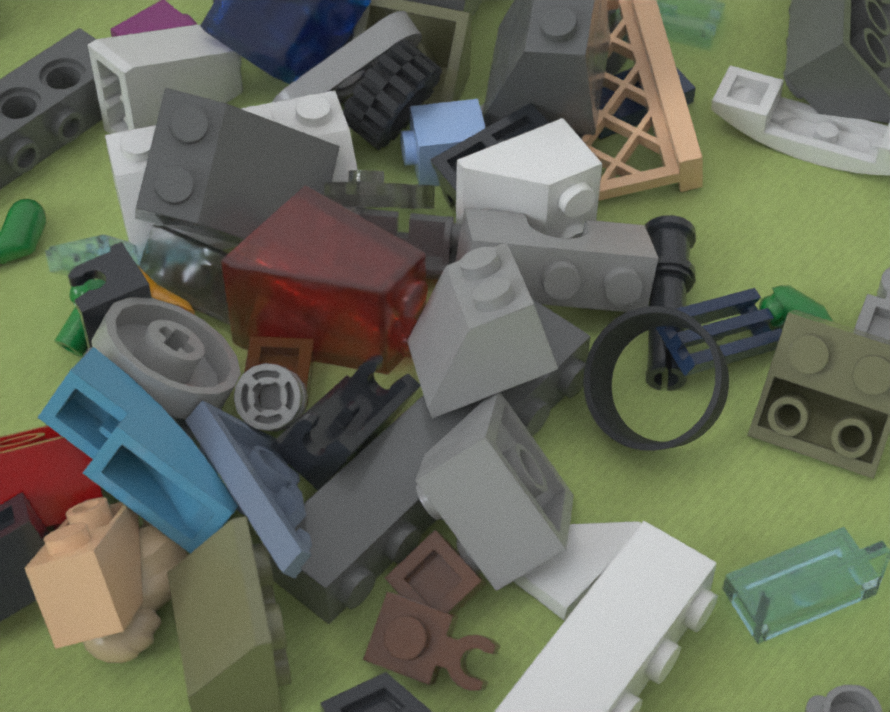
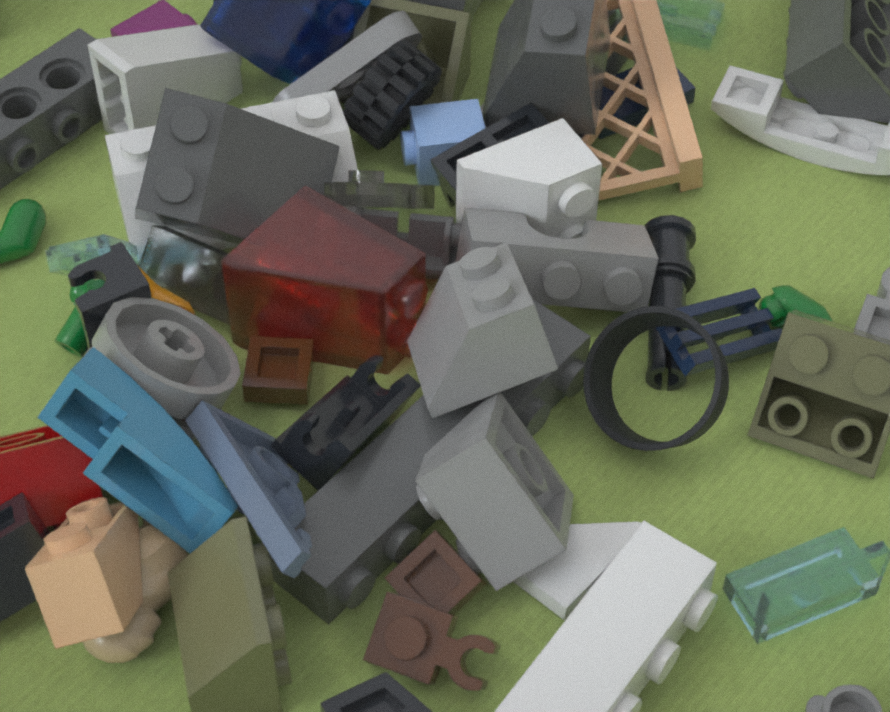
light grey wheel [234,363,308,431] -> none

